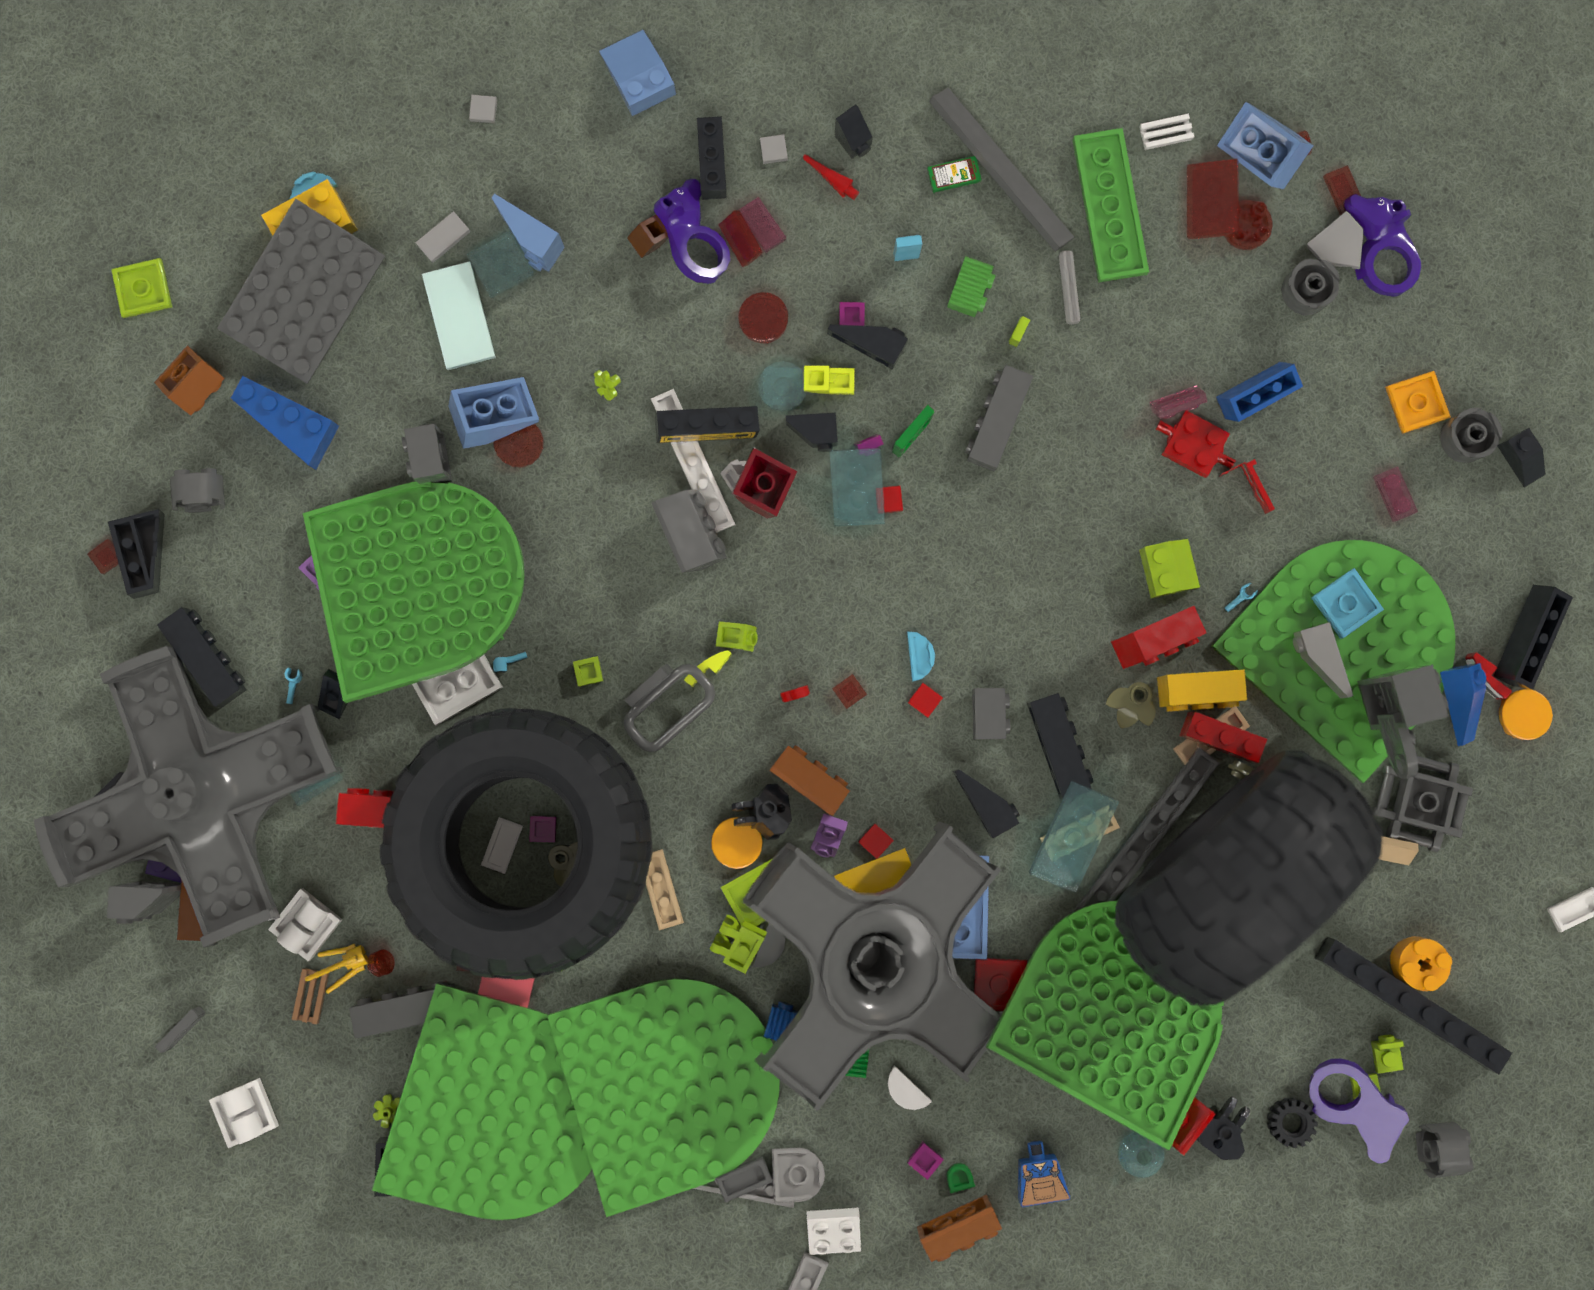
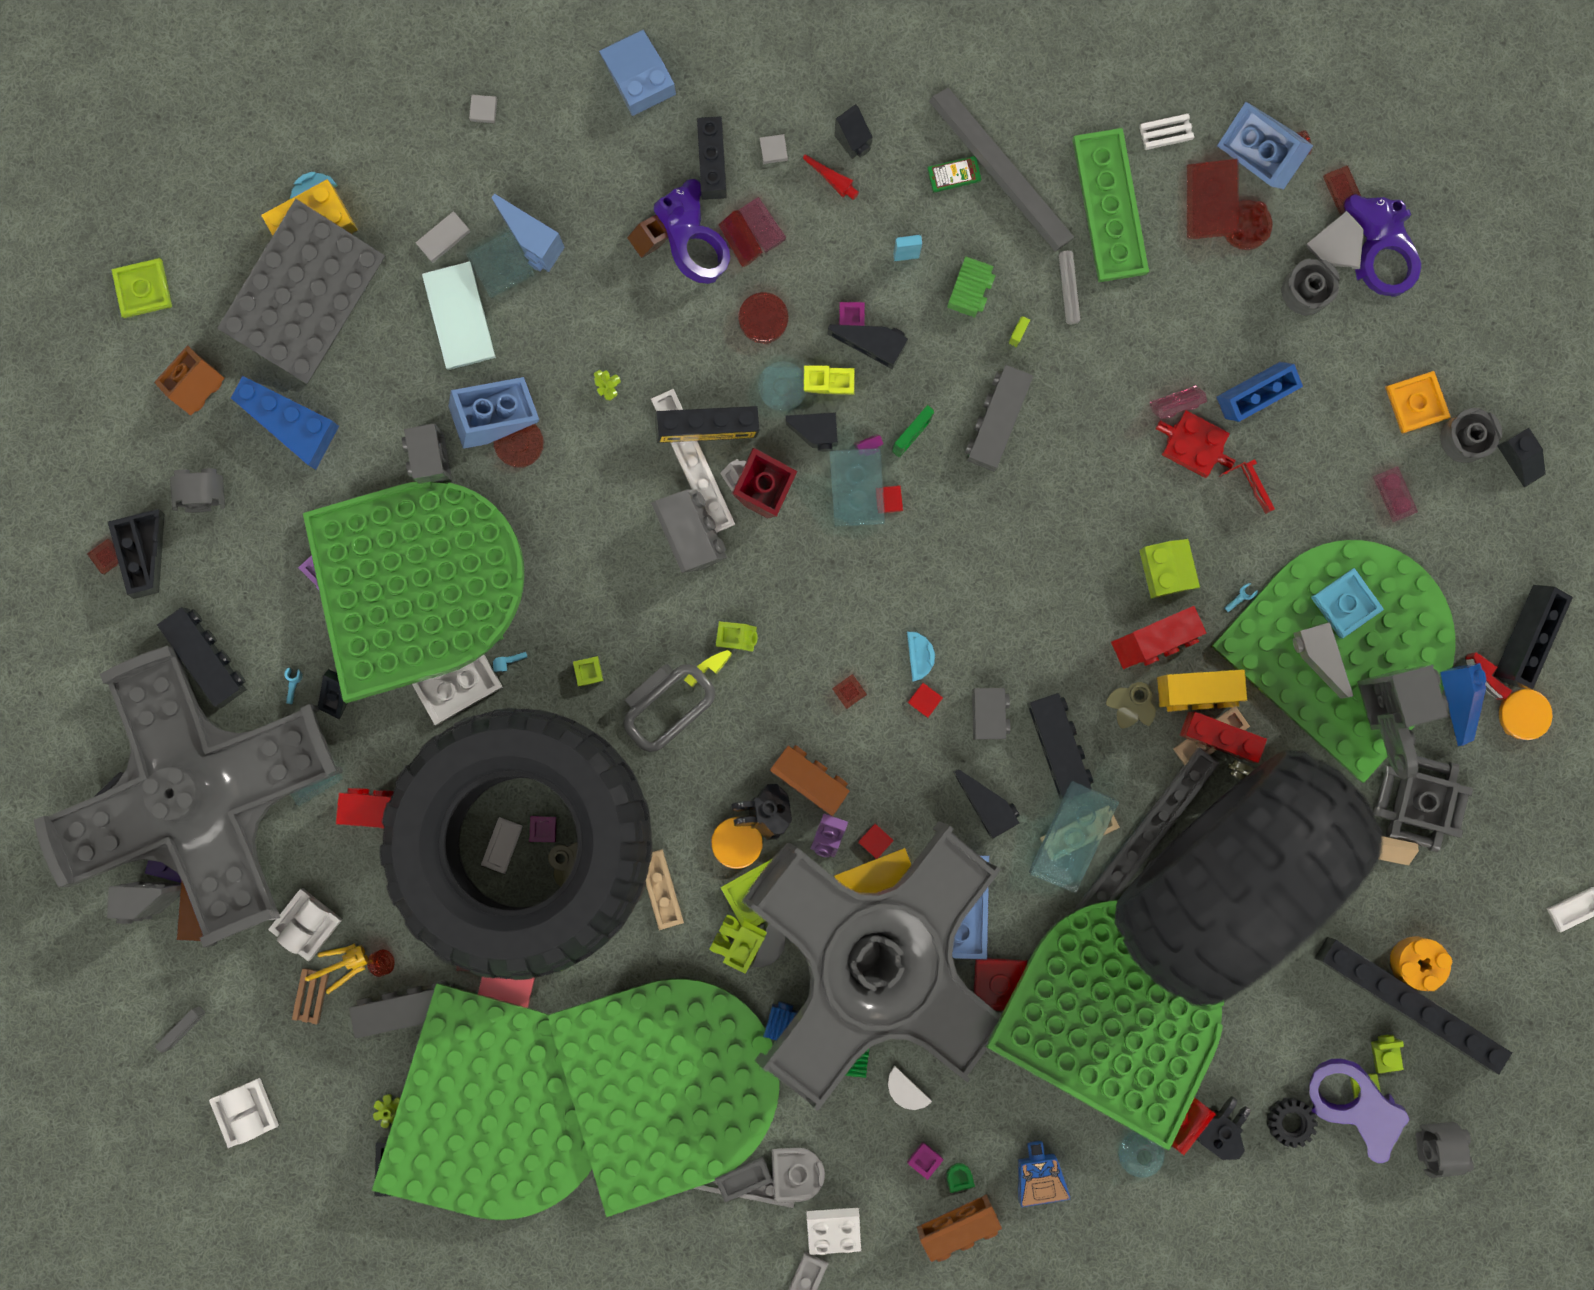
red tile [780,684,810,703] -> none

